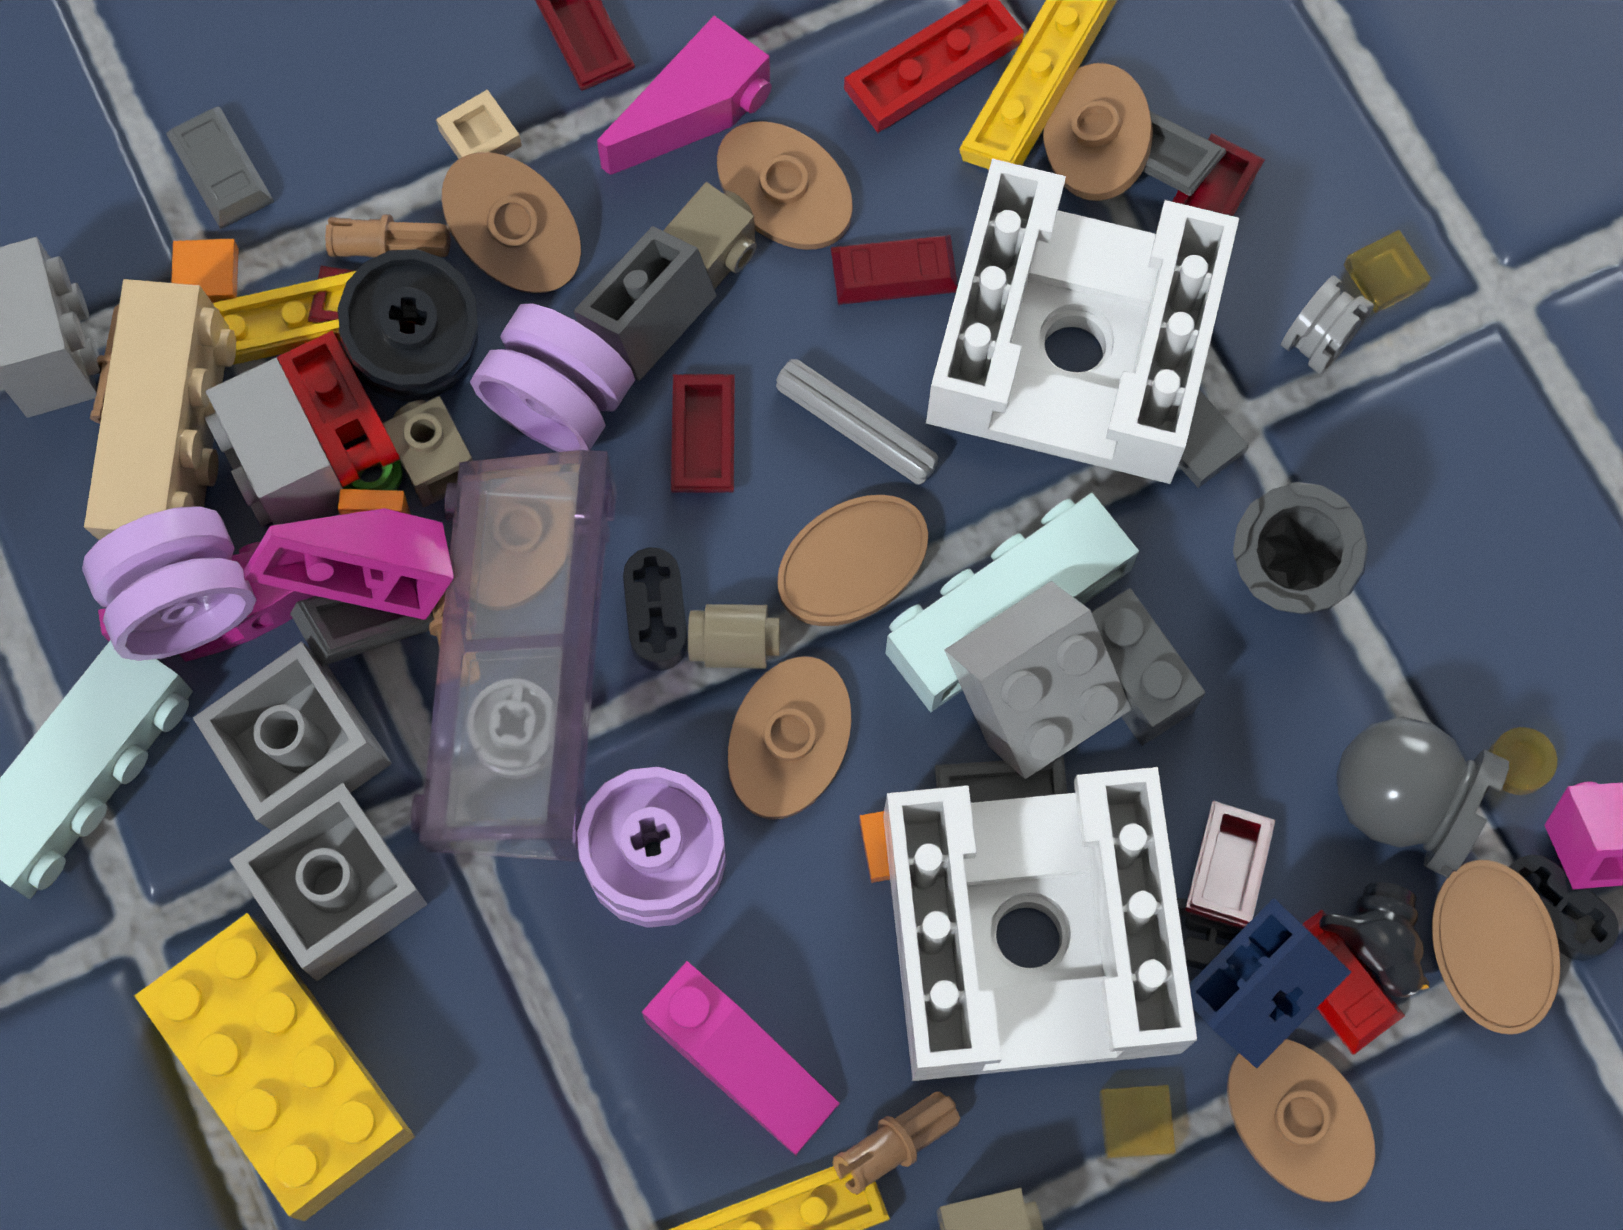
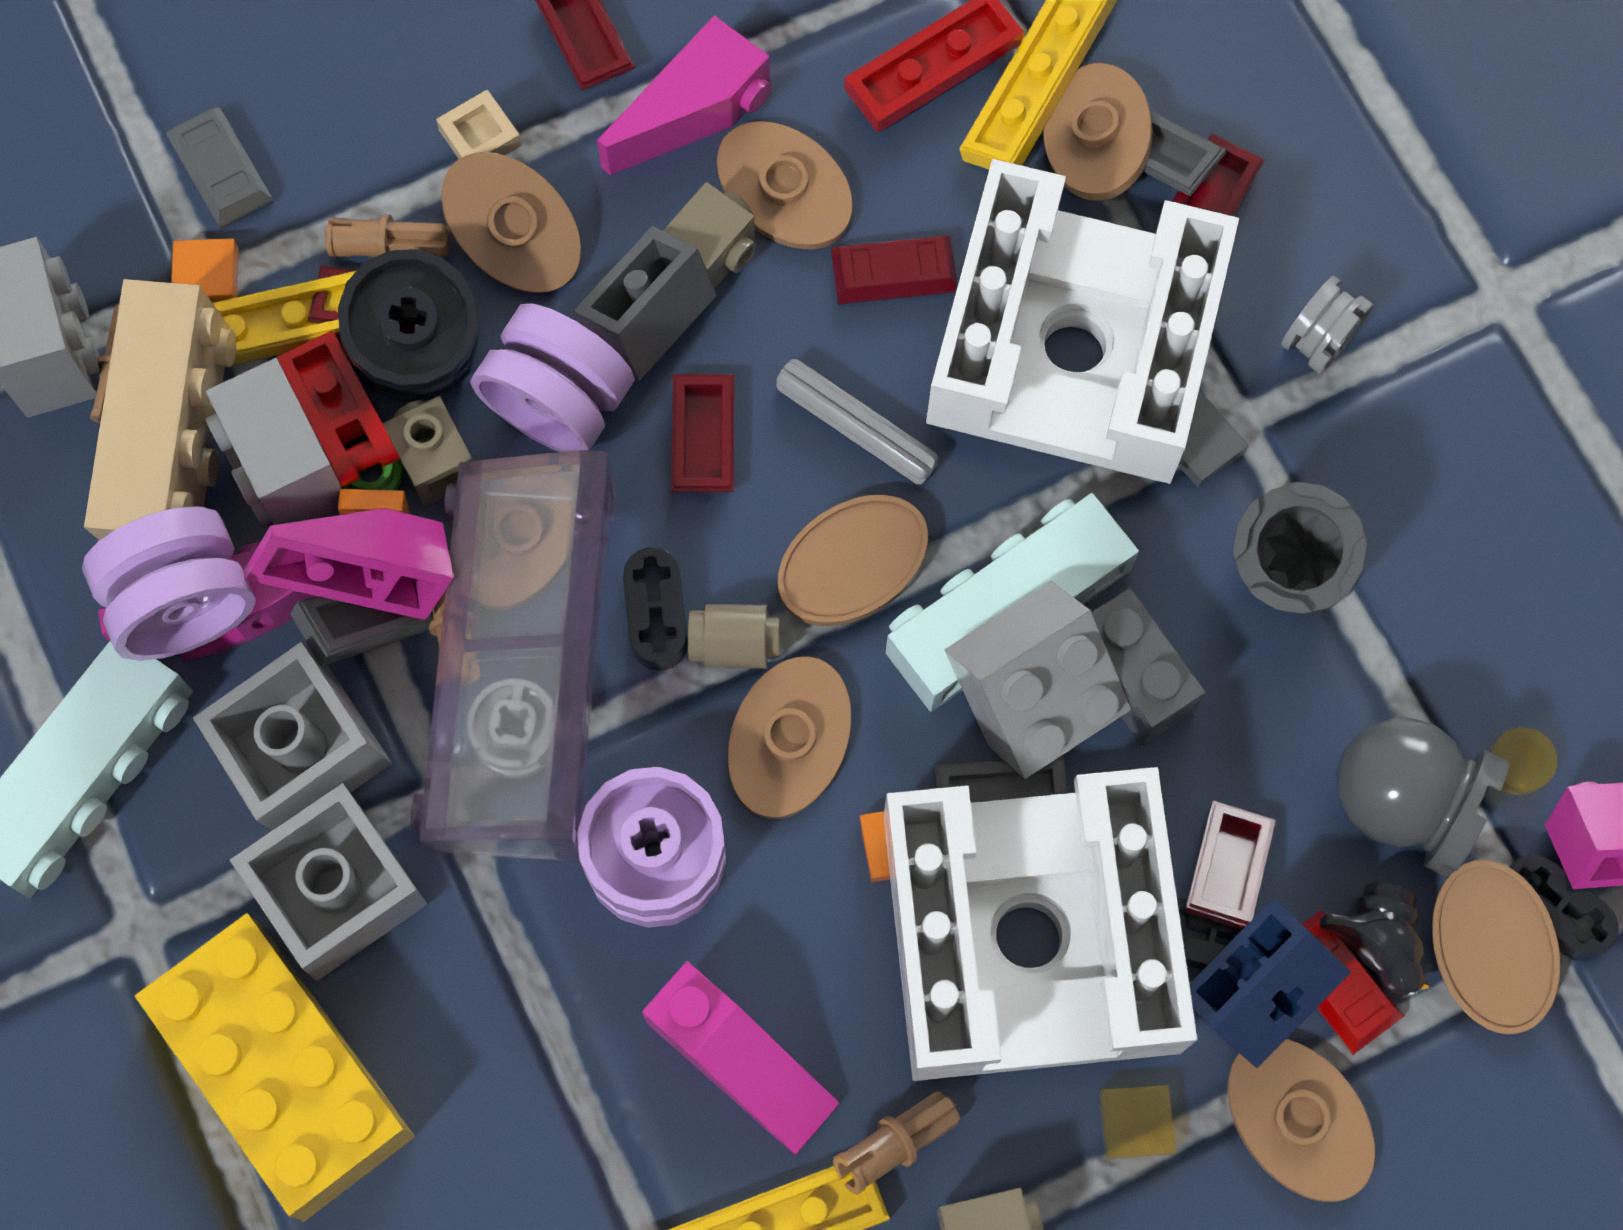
clear yellow tile [1343,230,1431,313] -> none

